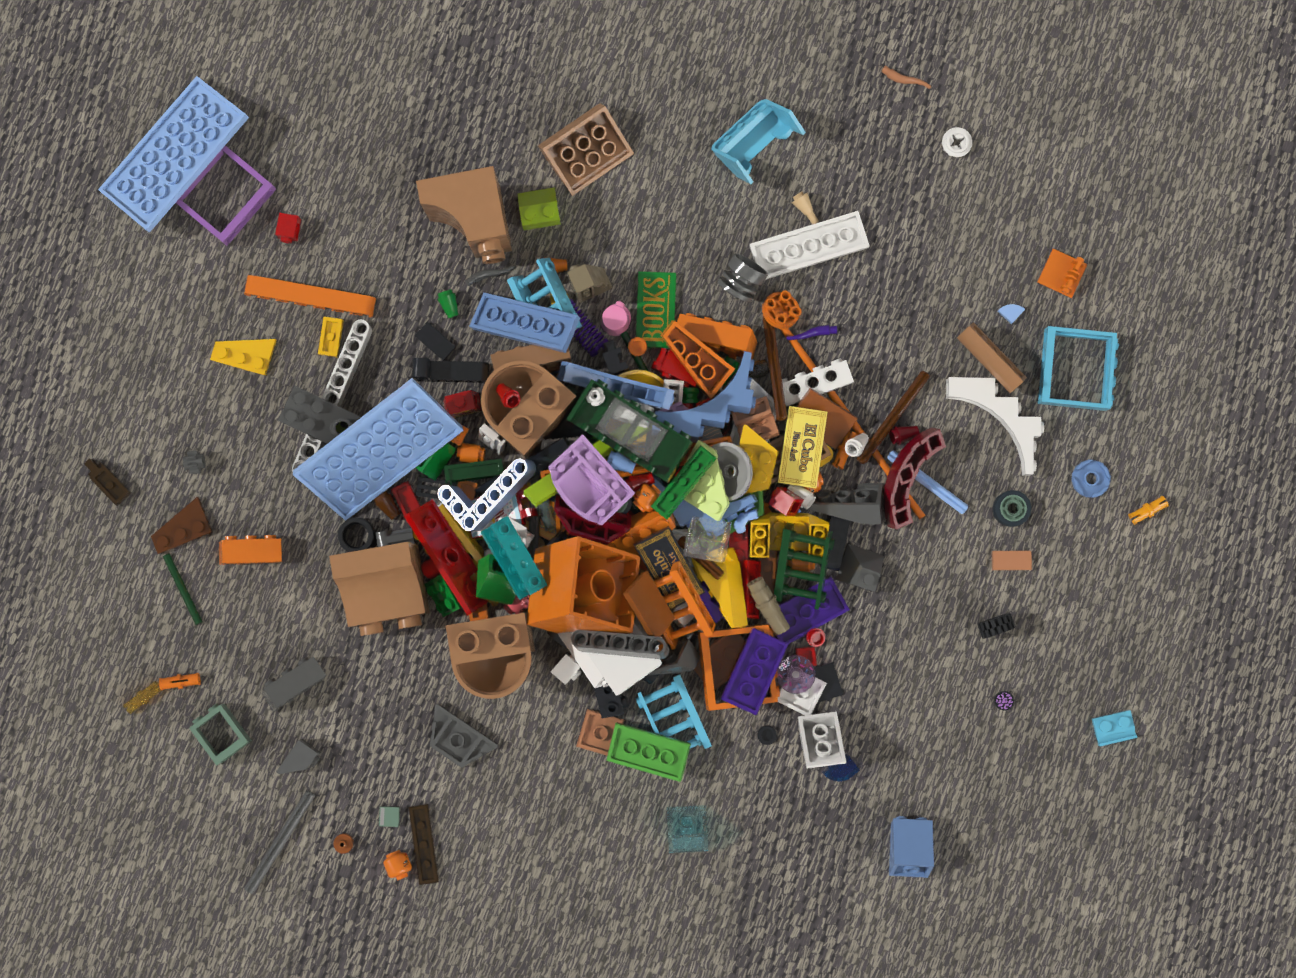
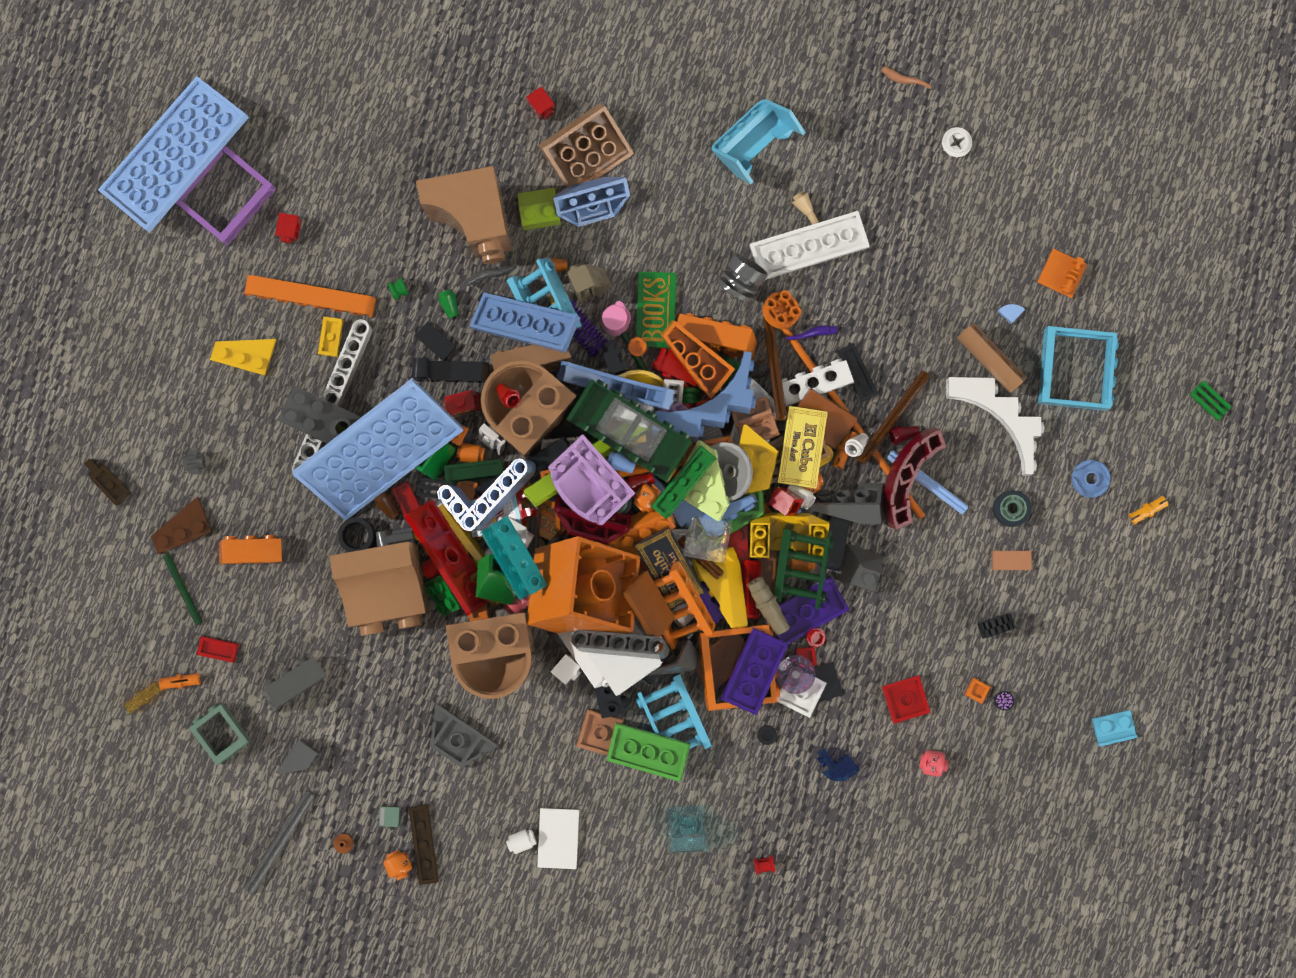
clear light blue pin [538,500,556,531] -> none
white plate [586,387,605,406] -> none
light blue arm [733,509,759,533] -> none
white slope [798,712,846,768] -> none
medium blue slope [889,816,934,878] -> none
none -> red tile [196,636,239,663]
none -> green wheel [387,277,409,300]
none -> white brick [506,829,537,854]
none -> red brick [526,86,555,120]
none -> white tile [537,808,579,869]
none -> medium blue wedge [552,177,630,227]
none -> red bush [753,855,775,875]
none -> black tile [837,343,879,403]
none -> red plate [881,675,931,724]
none -> coral head [919,750,949,777]
none -> orange tile [964,678,991,704]
none -> green tile [1189,381,1231,421]

